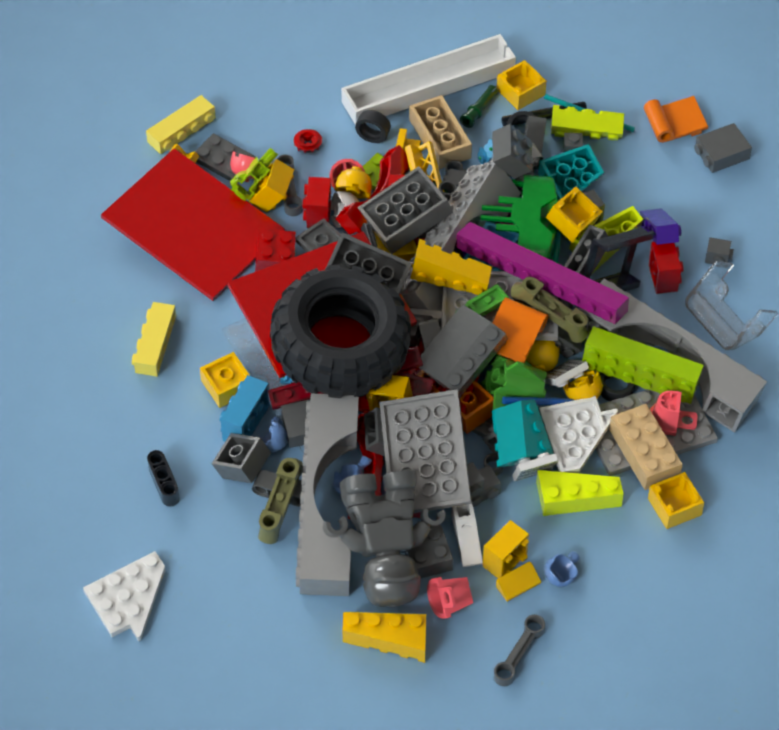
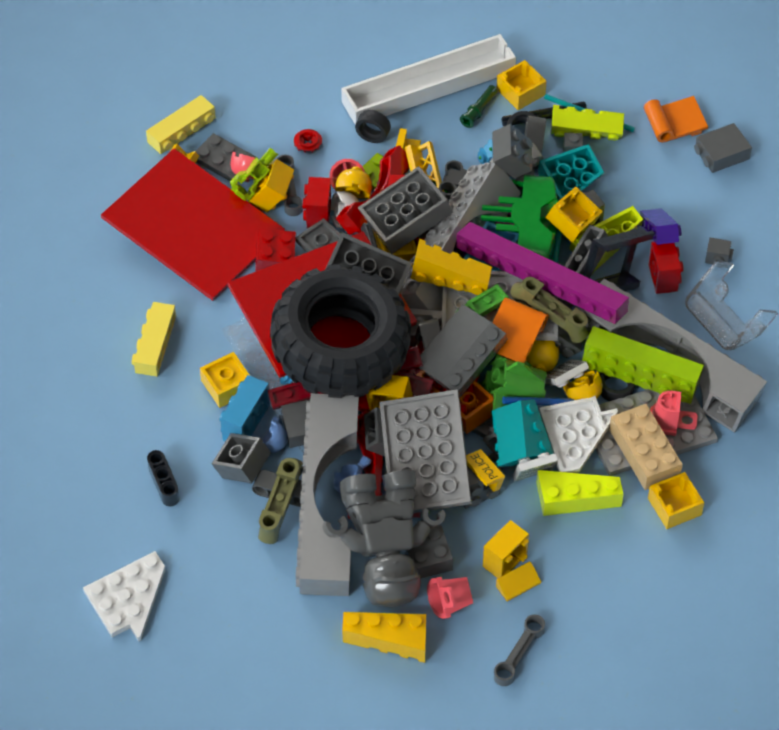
tan brick [409,95,472,169] -> none
white slope [451,504,483,567] -> none
medium blue hair [544,551,580,587] -> none
none -> yellow panel [466,449,505,492]

